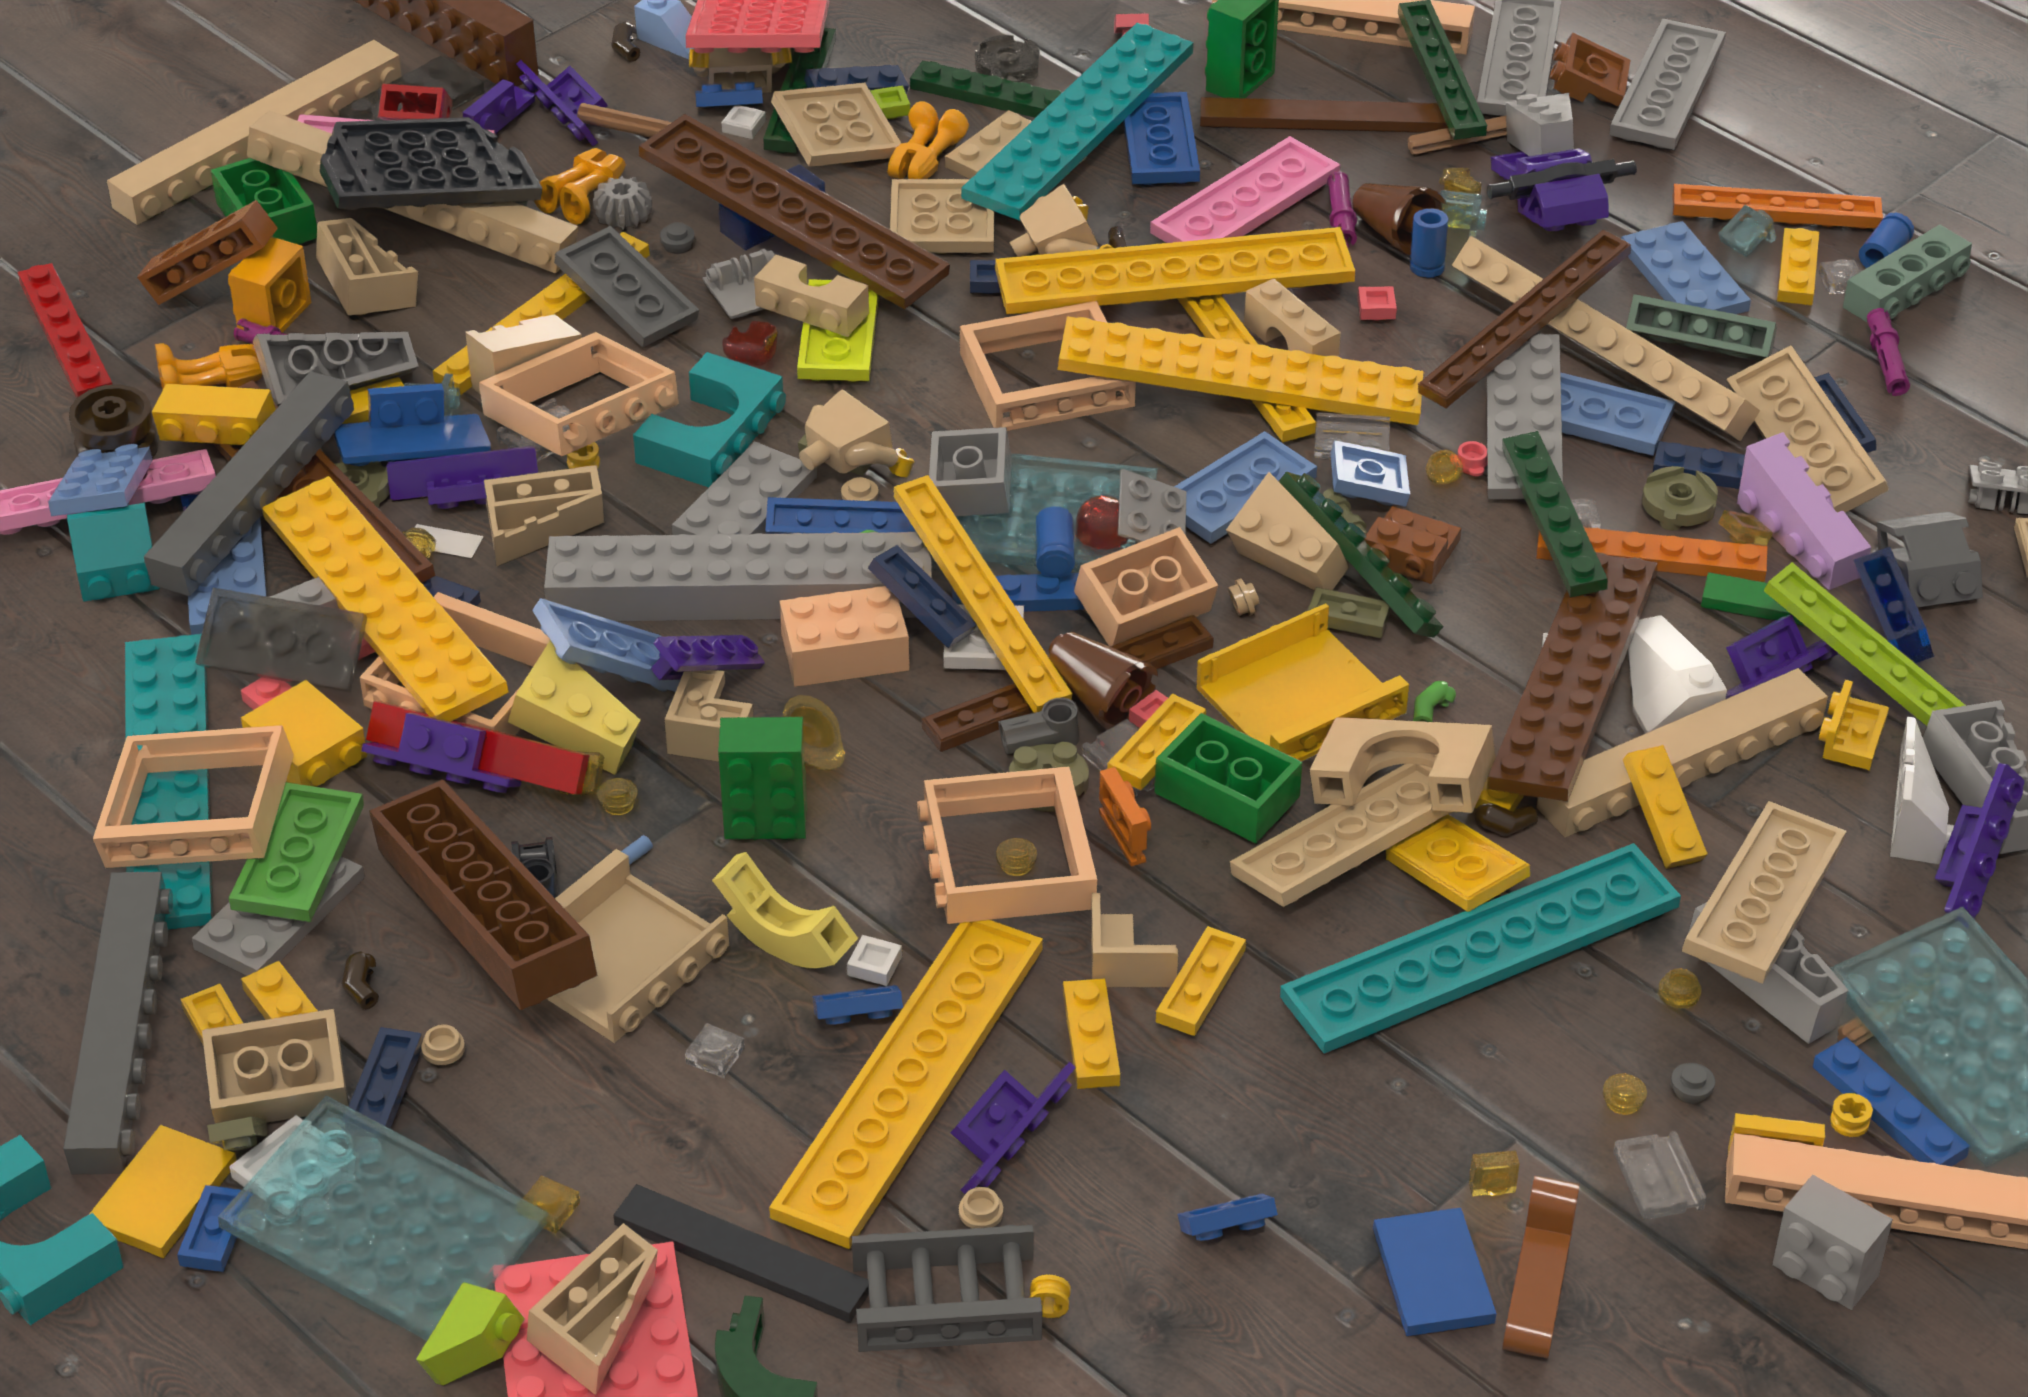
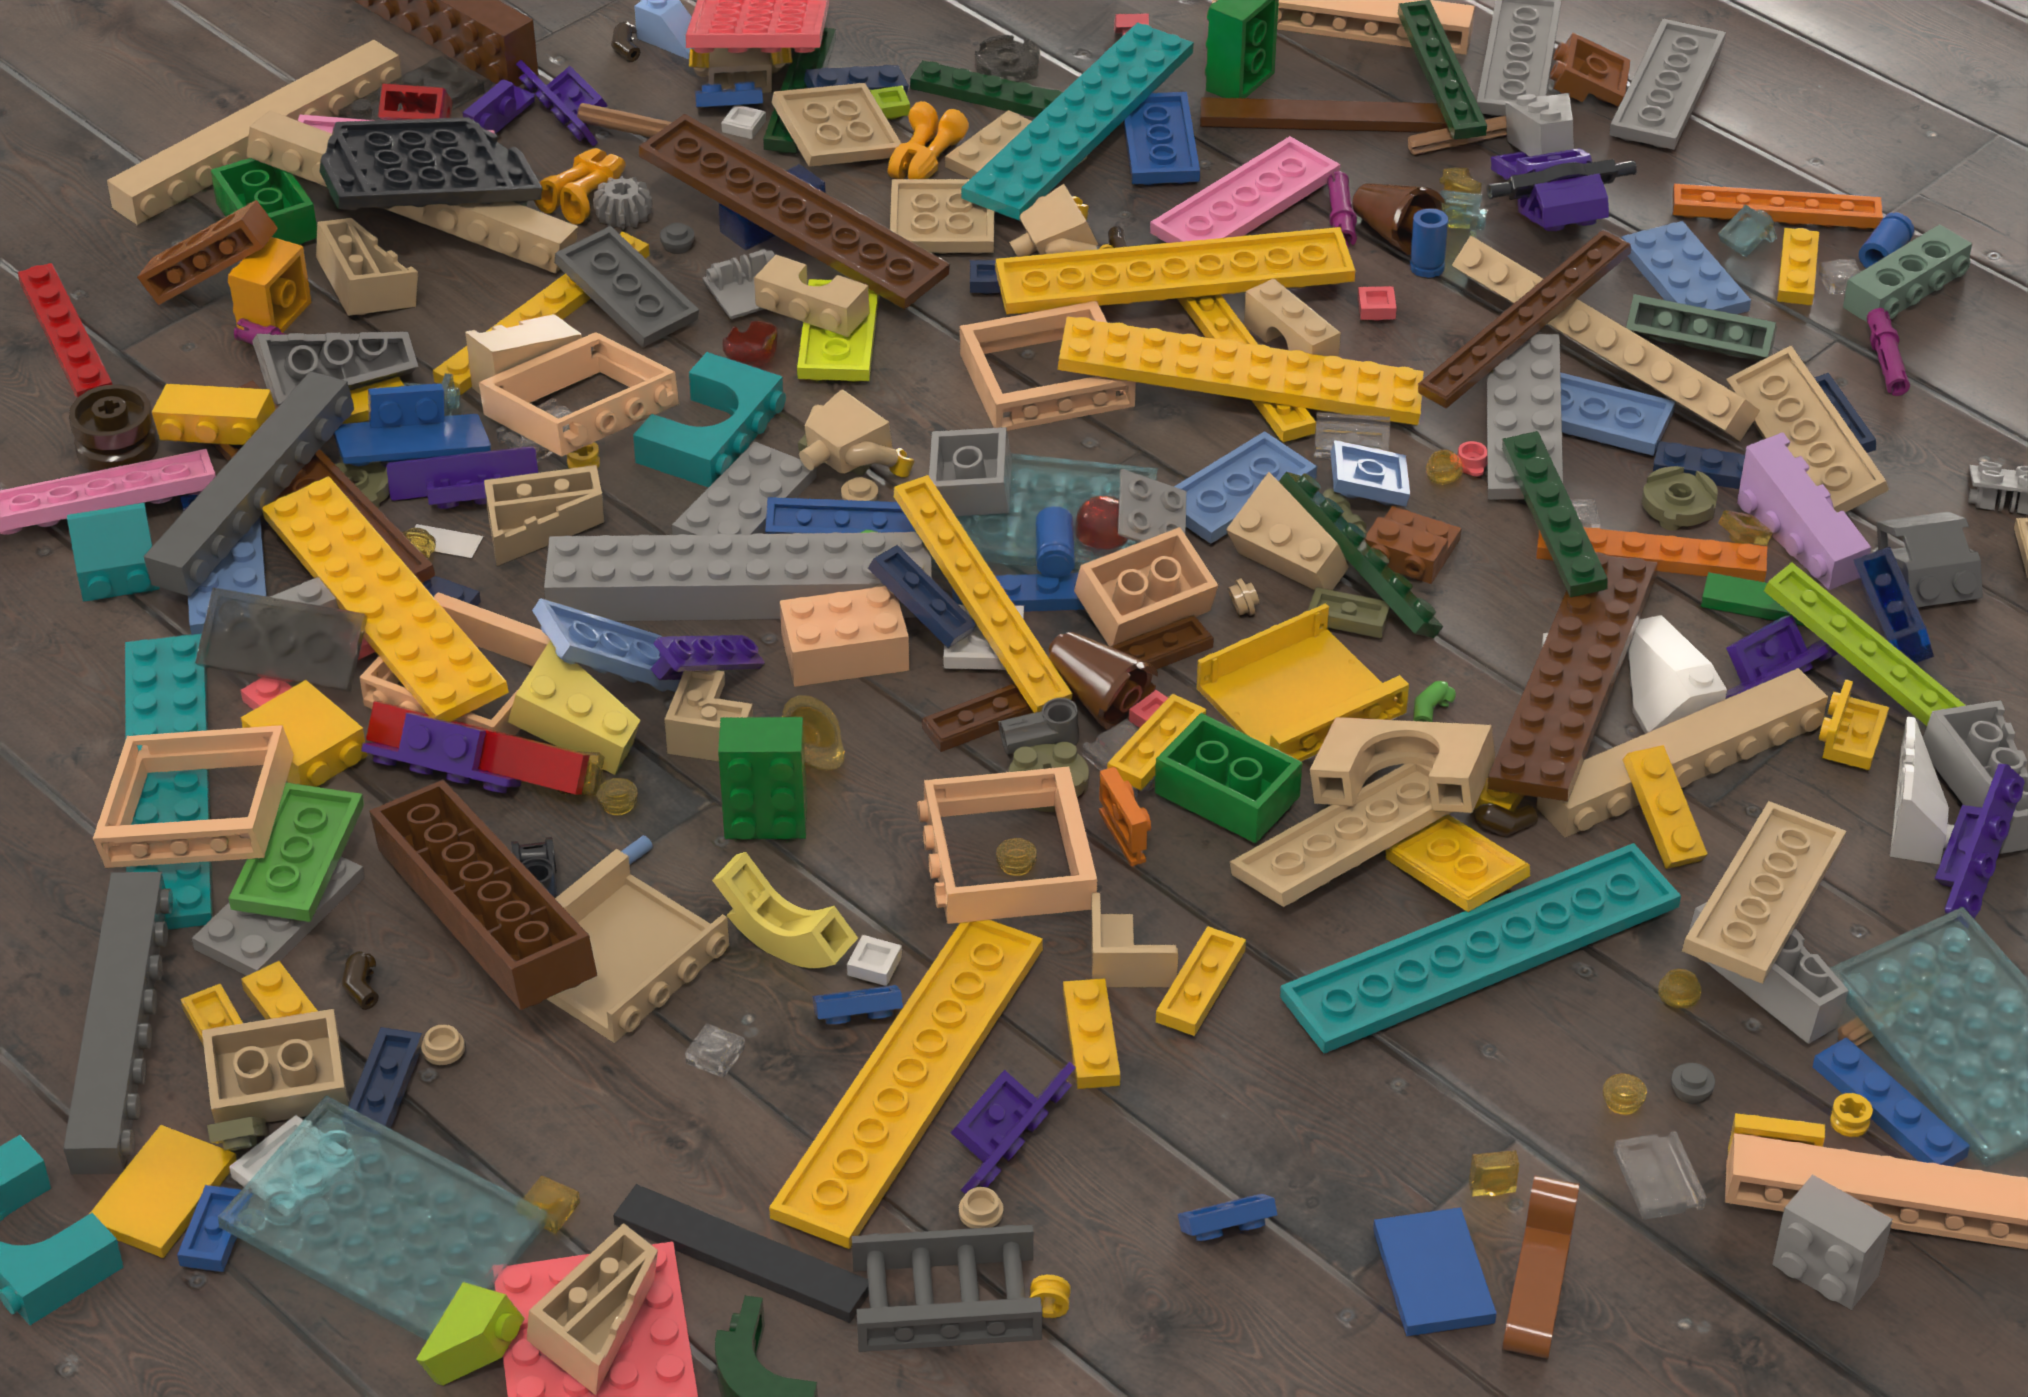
medium blue plate [48,444,153,516] -> none
light orange piece [155,343,263,389] -> none

